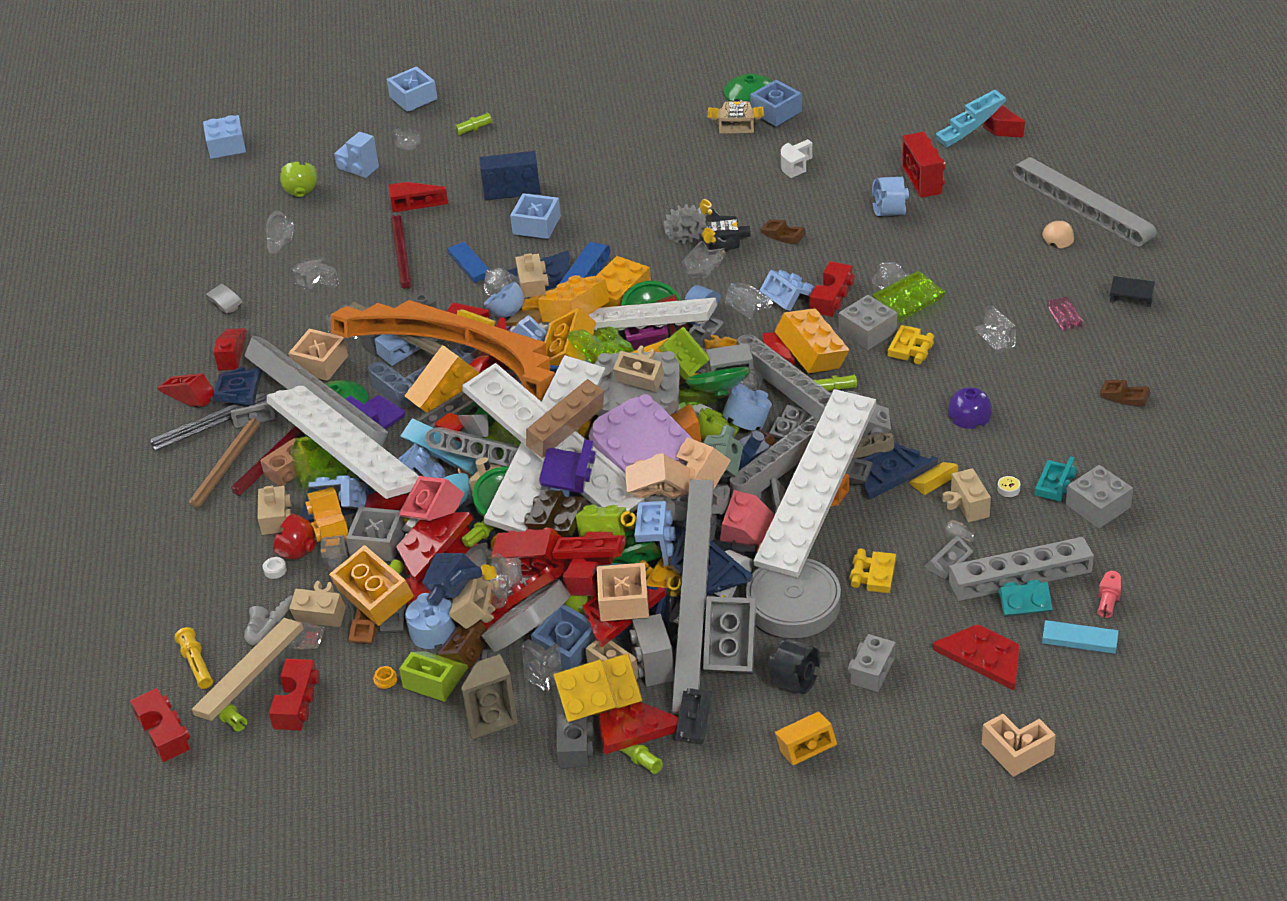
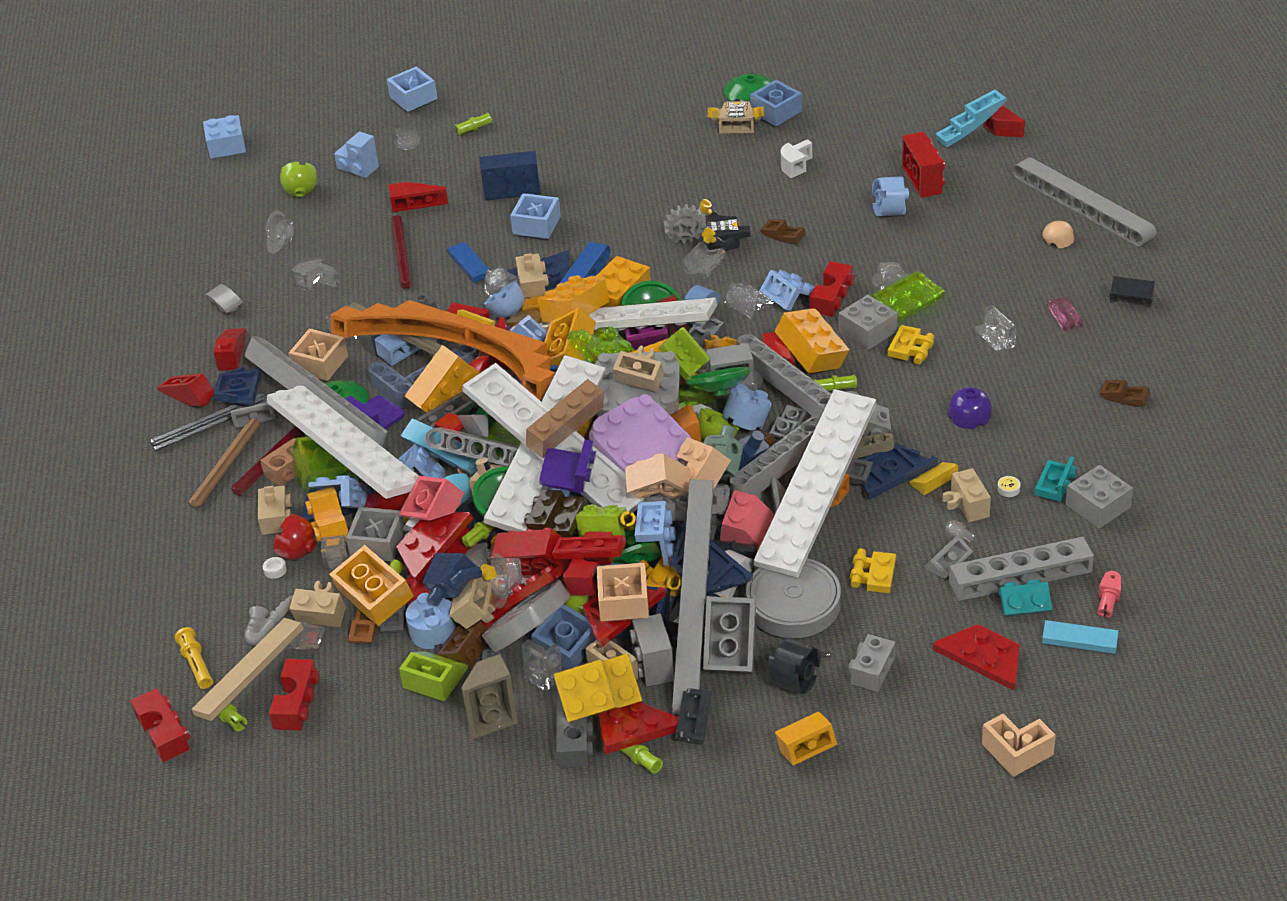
light orange plate [373,666,398,689] -> none

